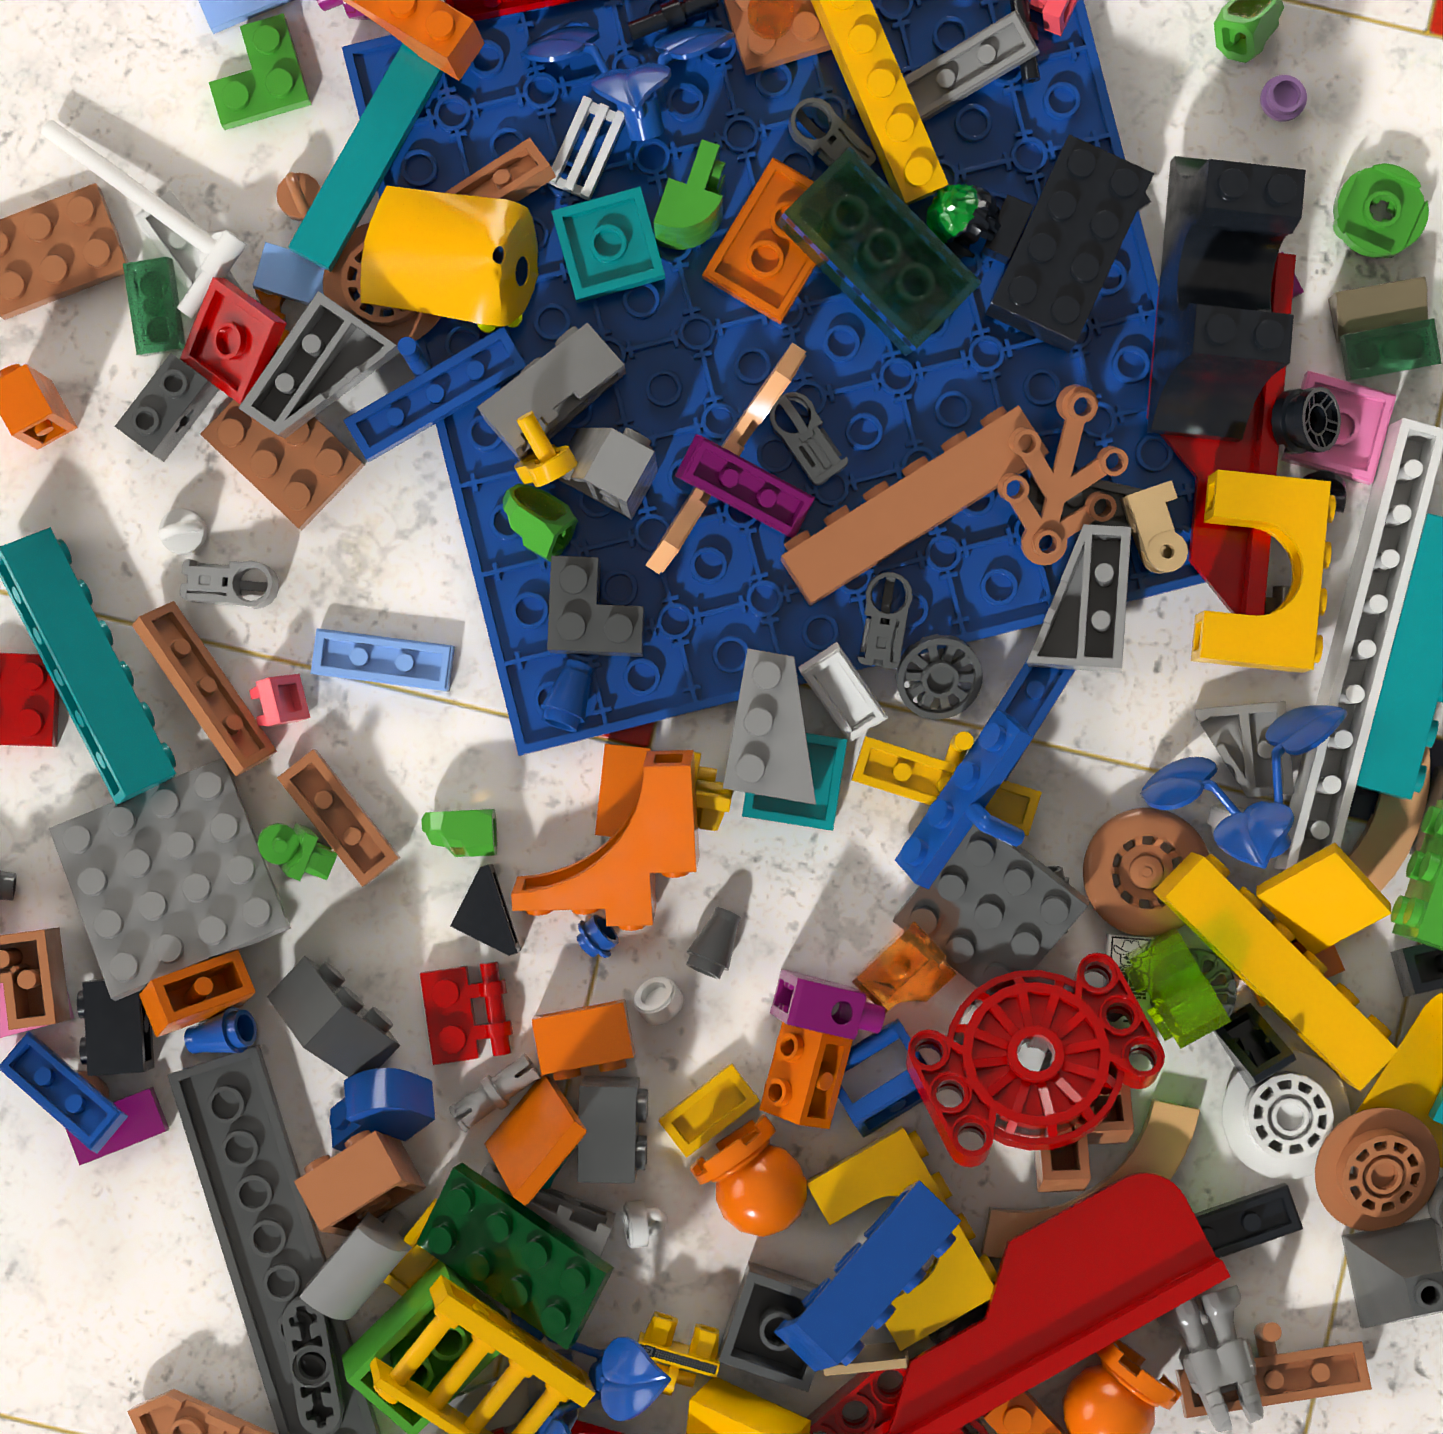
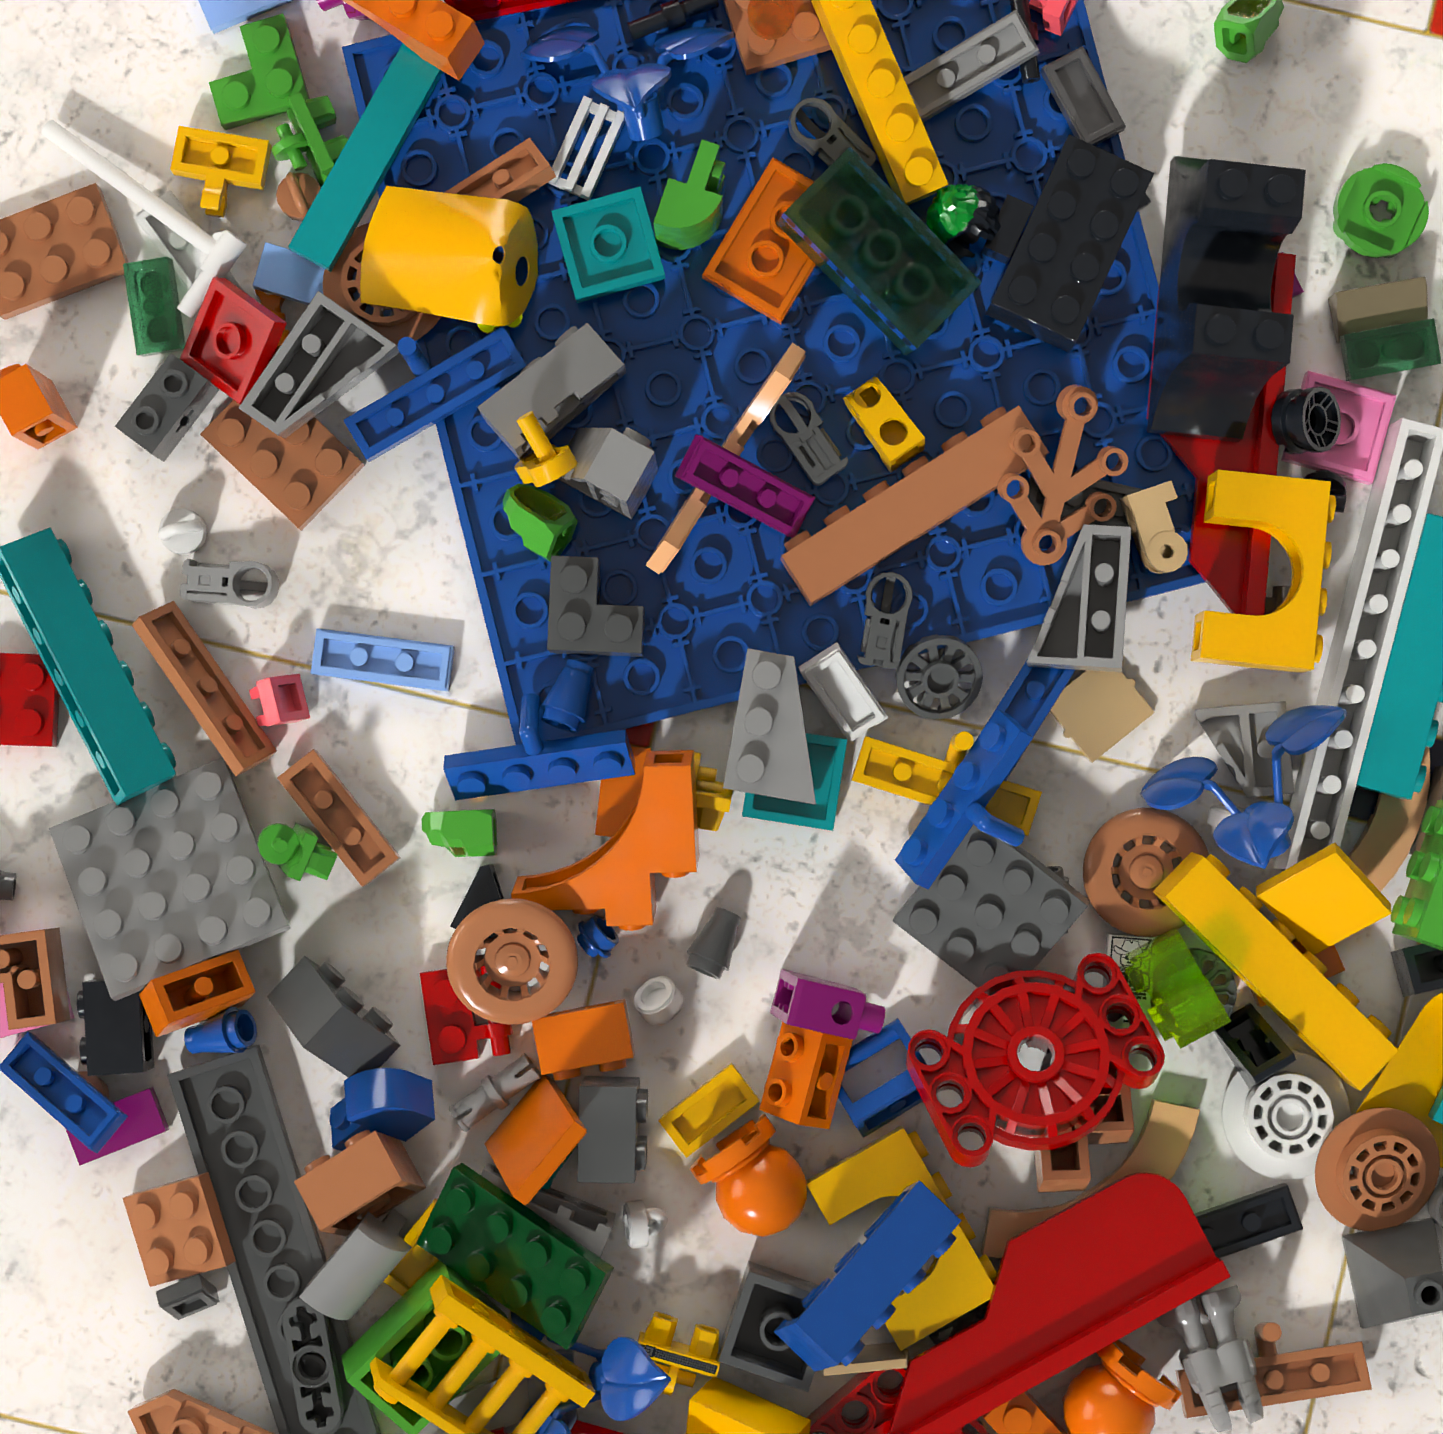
clear orange slope [852,921,957,1014] -> none
lavender plate [1260,75,1307,122] -> none
none -> nougat plate [123,1172,236,1287]
none -> dark grey tile [156,1274,220,1320]
none -> yellow plate [170,126,272,218]
none -> bright green hips [271,92,348,187]
none -> blue plate [443,694,635,801]
none -> nougat wheel [446,899,578,1025]
none -> yellow leg [843,376,925,473]
none -> flat silver tile [1040,46,1126,146]
none -> tan piece [1050,670,1155,763]

